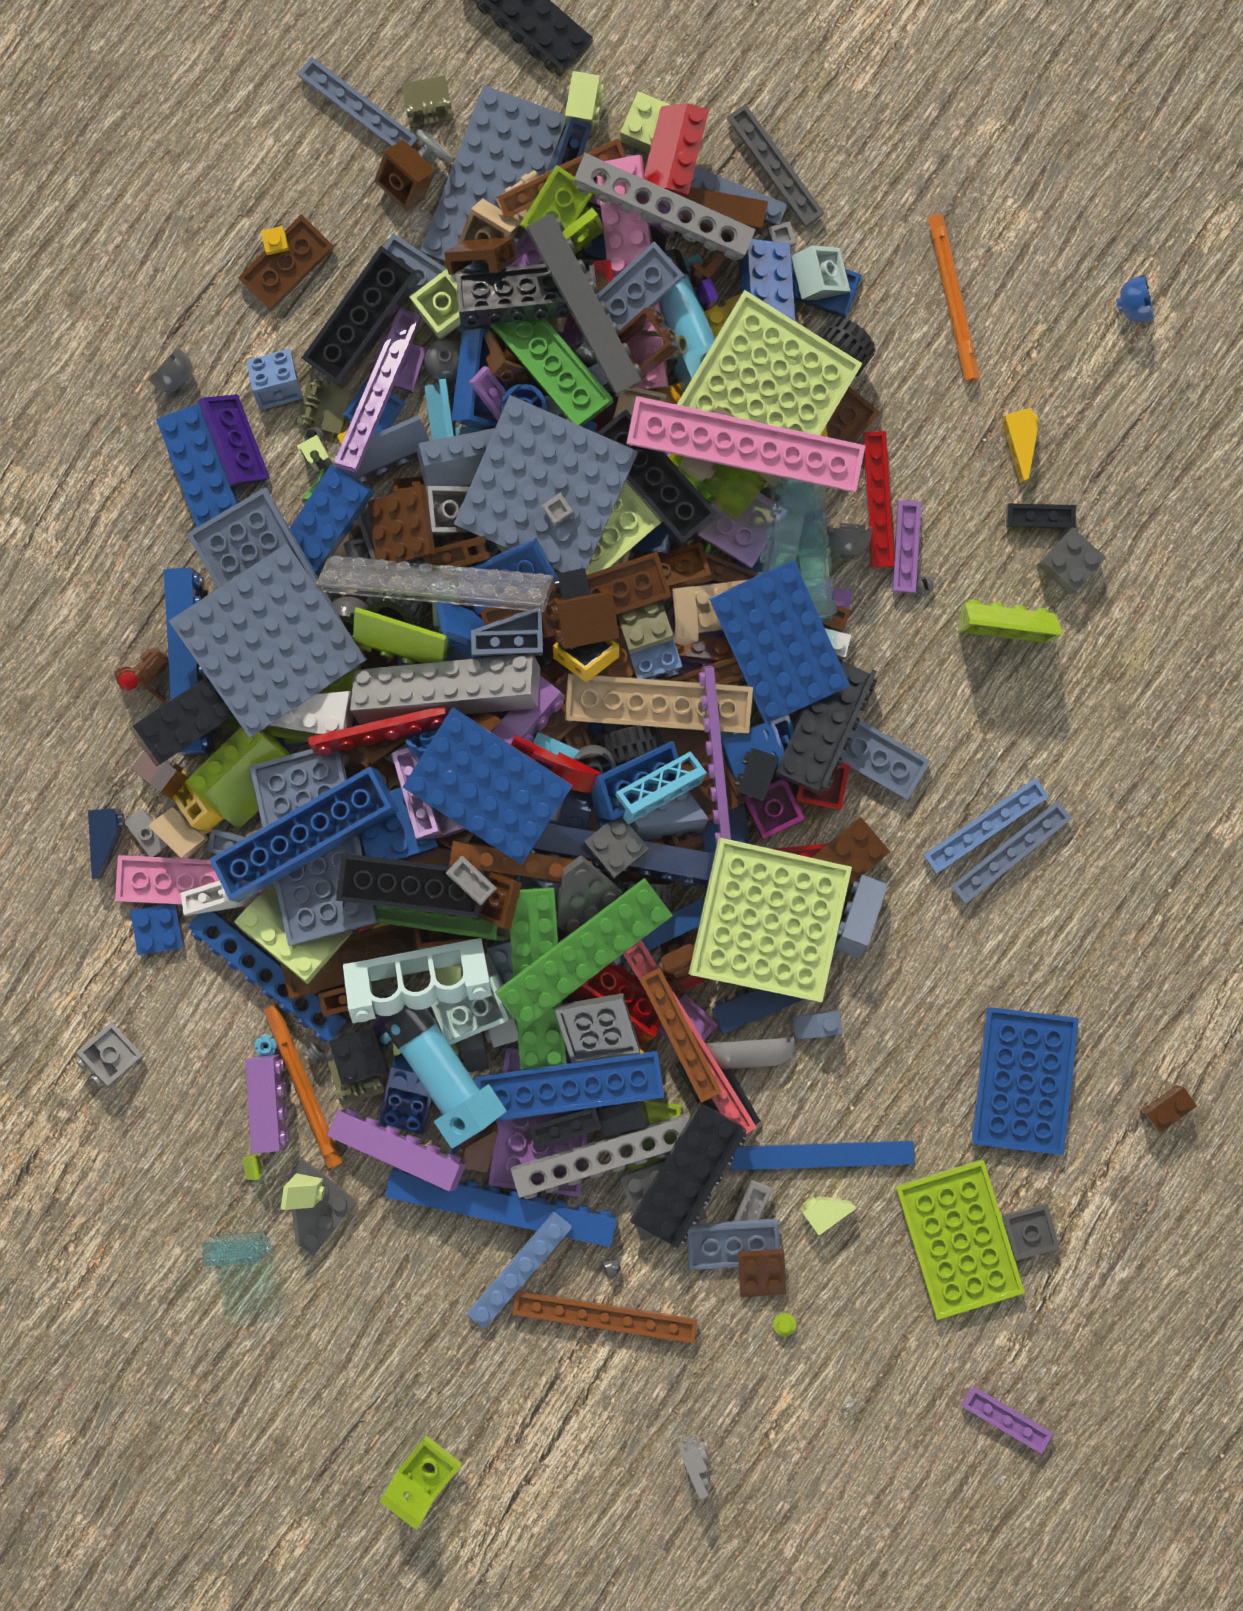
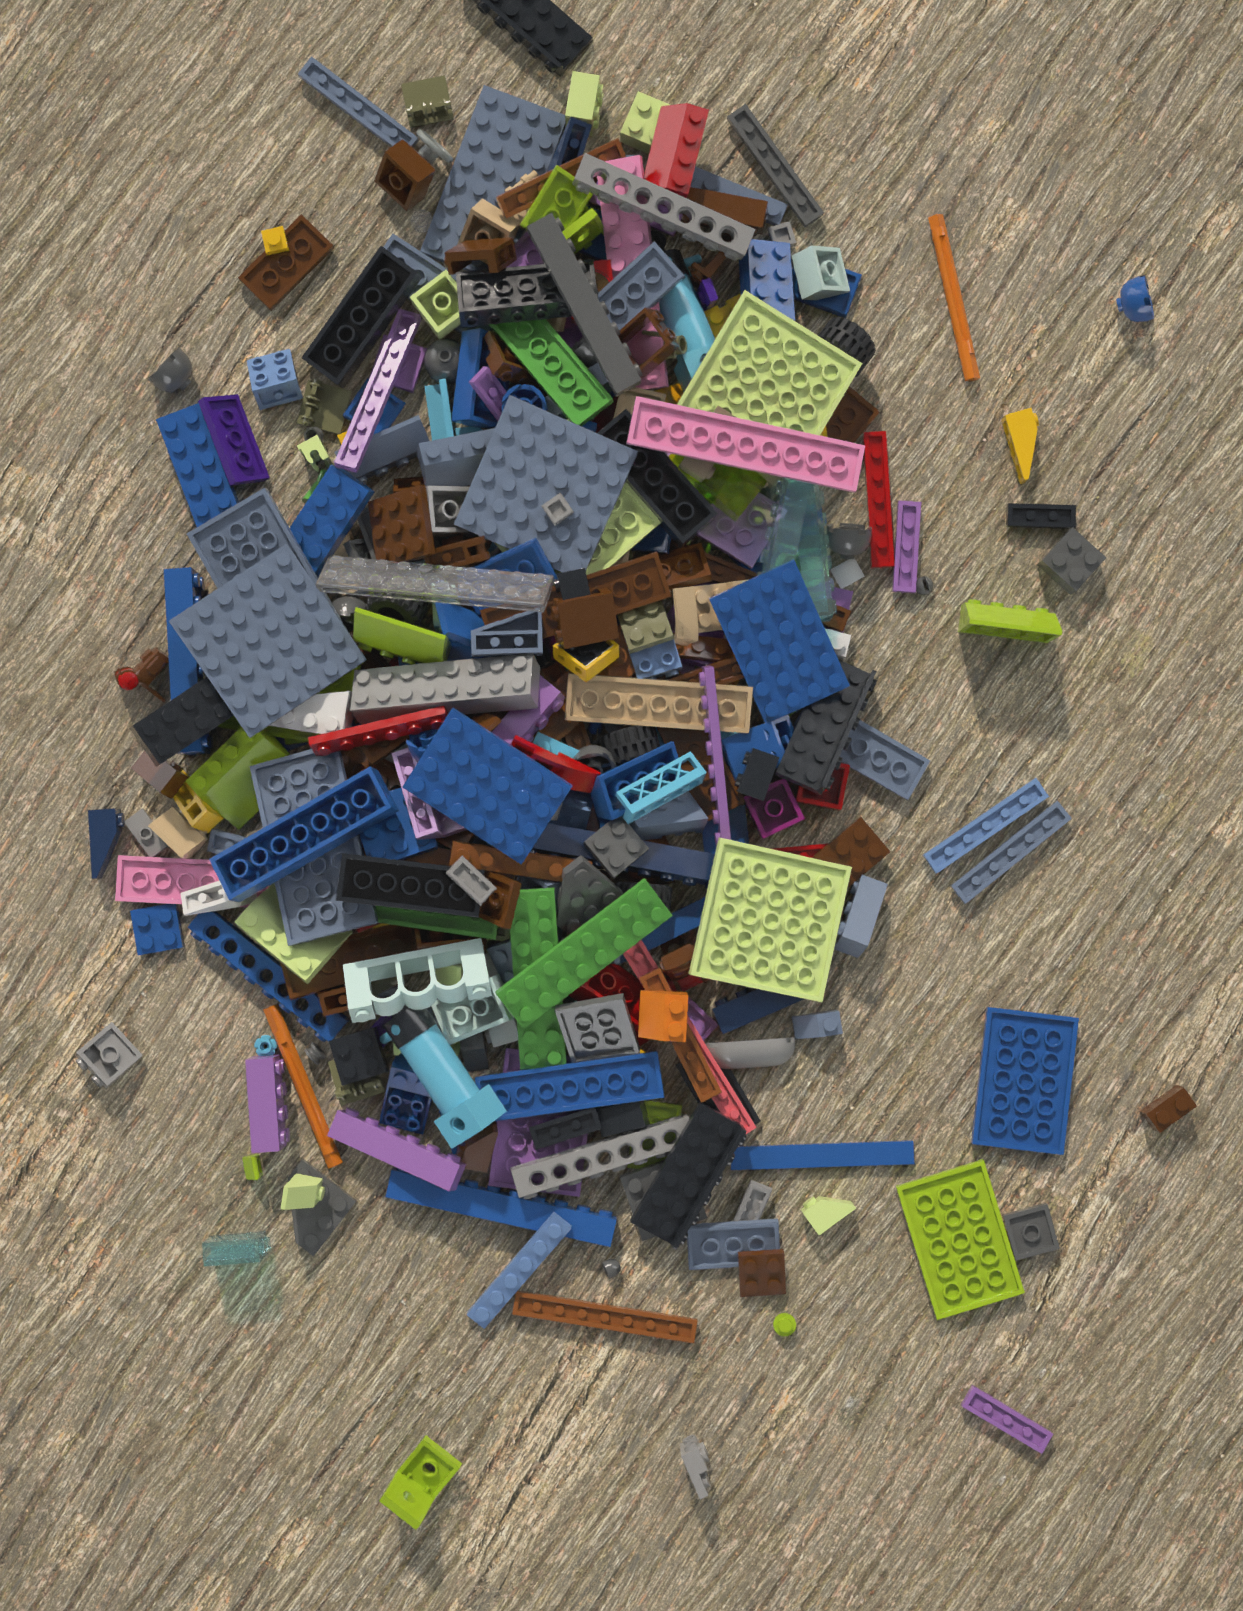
reddish brown bracket [667,832,704,849] -> none
none -> orange slope [638,990,688,1042]
none -> white sticker [830,558,864,589]

